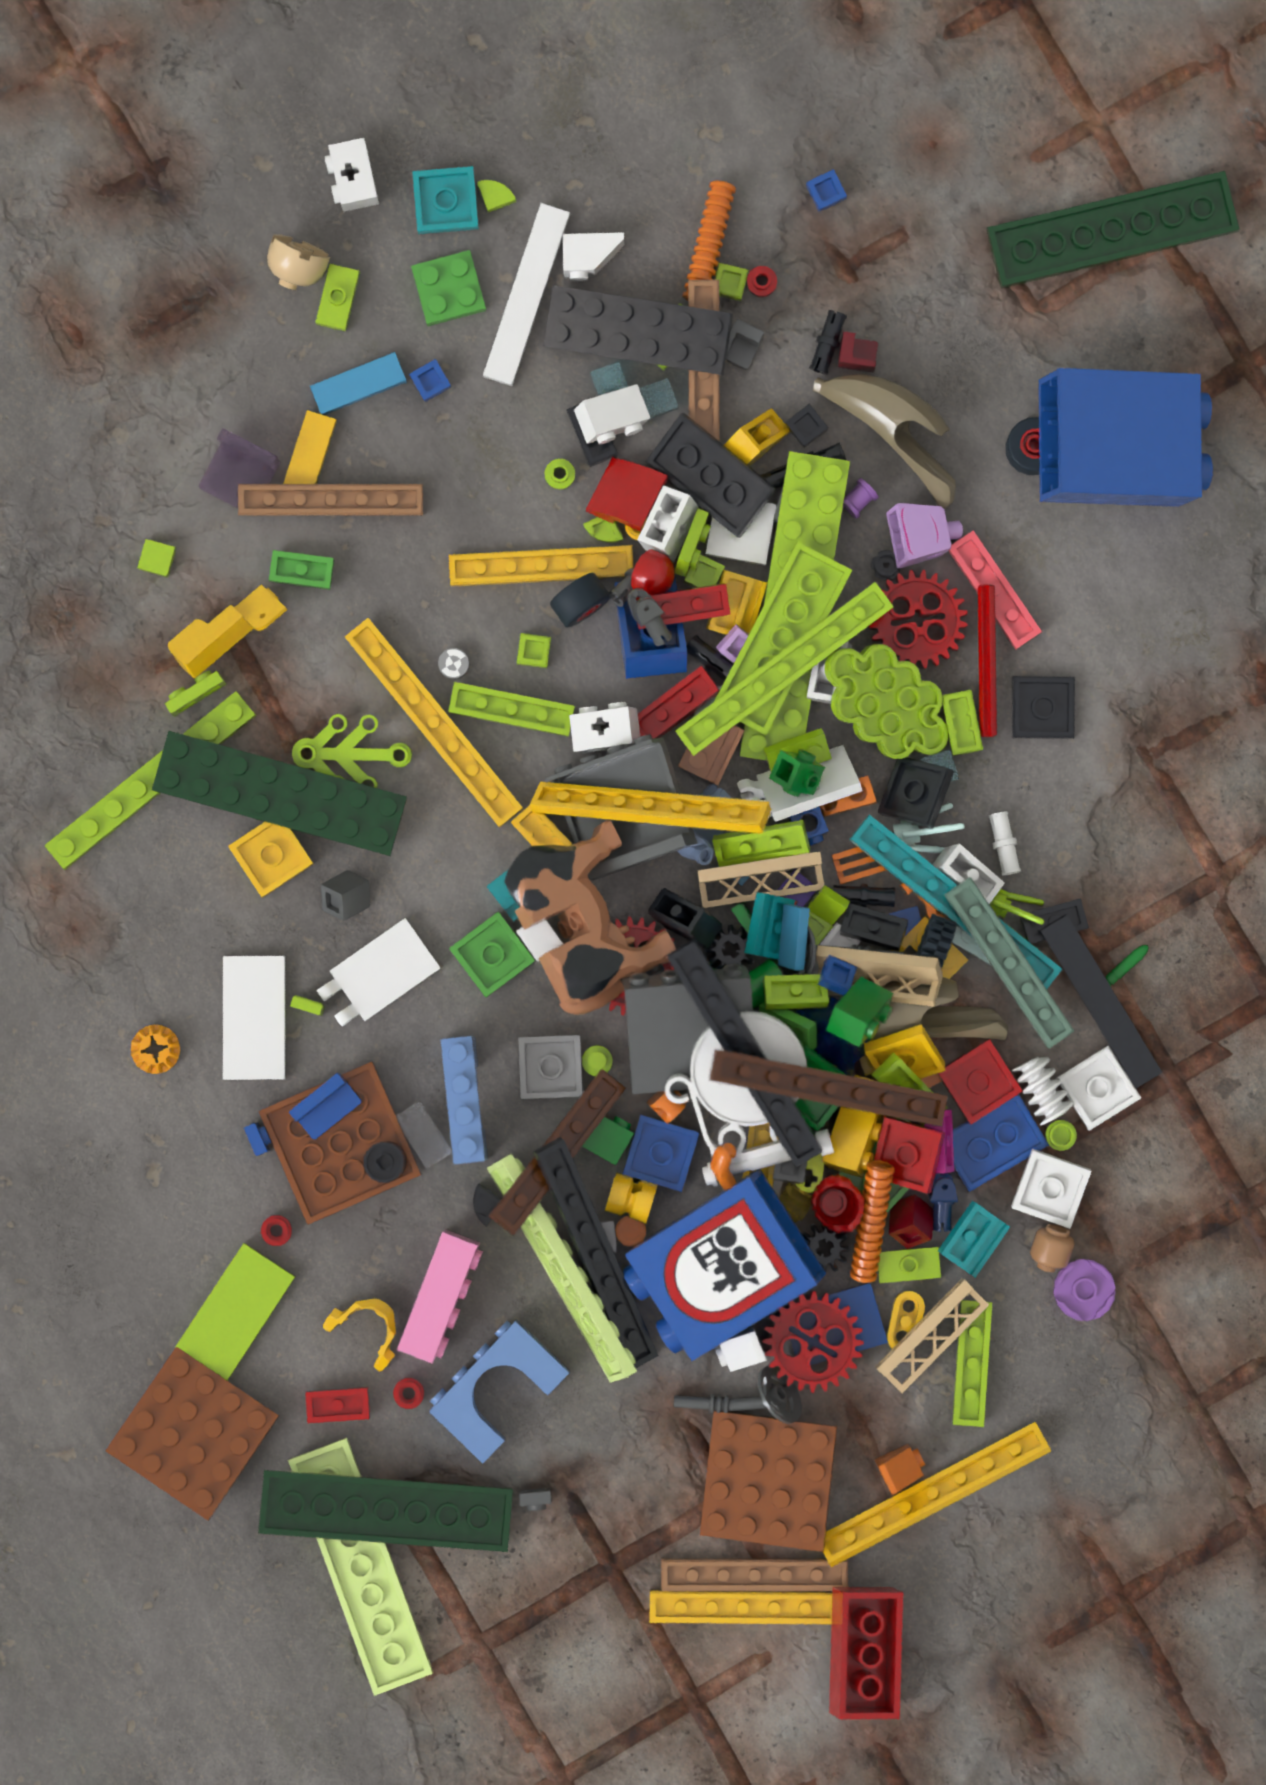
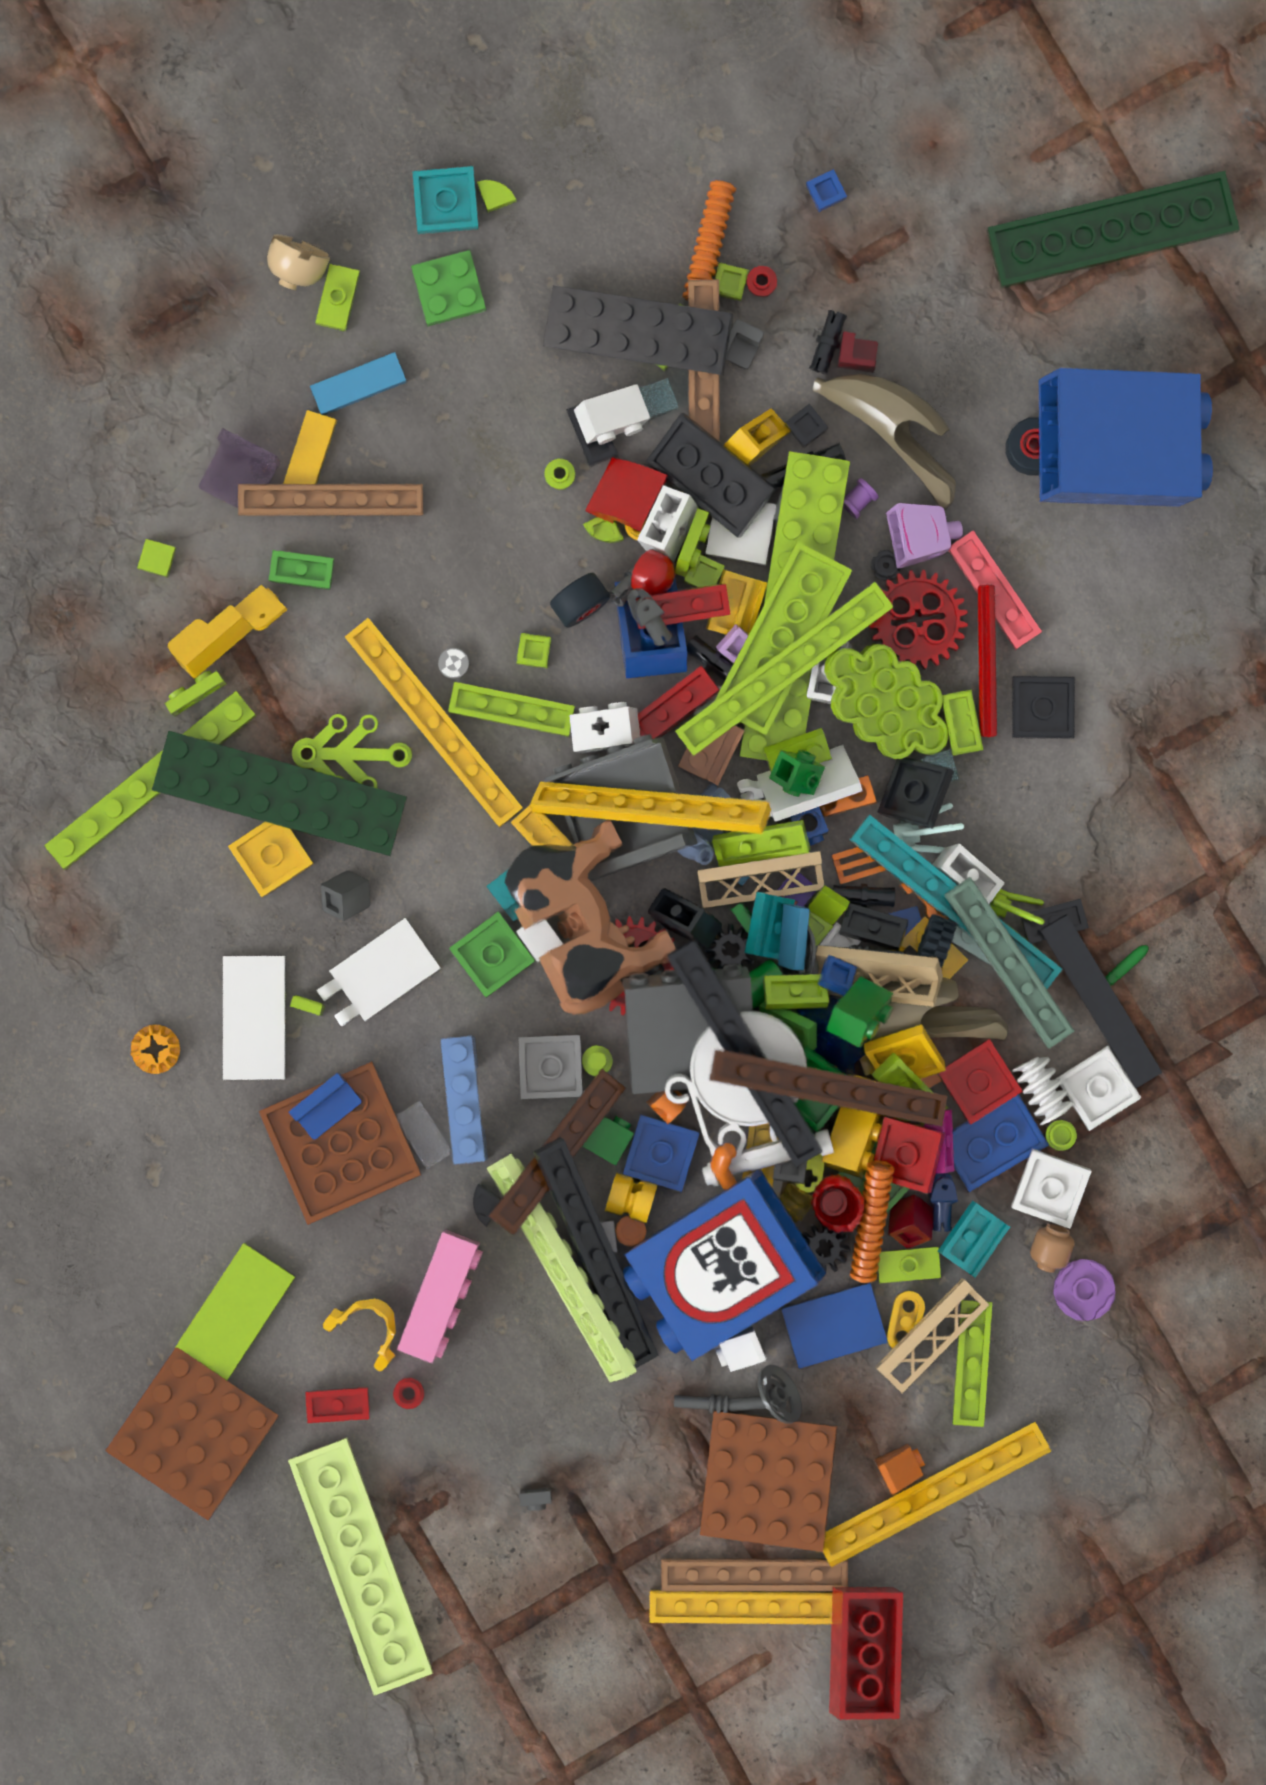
blue plate [244,1122,272,1156] -> none
dark green plate [258,1470,513,1552] -> none
red plate [261,1215,292,1246] -> none
white brick [325,138,379,212] -> none
black wheel [364,1141,406,1182] -> none
blue plate [409,359,451,402] -> none
medium blue arch [429,1319,570,1463] -> none
yellow tile [449,545,633,587] -> none
white tile [483,203,570,386] -> none
white slope [563,233,624,282] -> none
clear light blue plate [590,362,628,396] -> none
red gear [762,1291,864,1393] -> none
white pin [989,811,1021,876] -> none

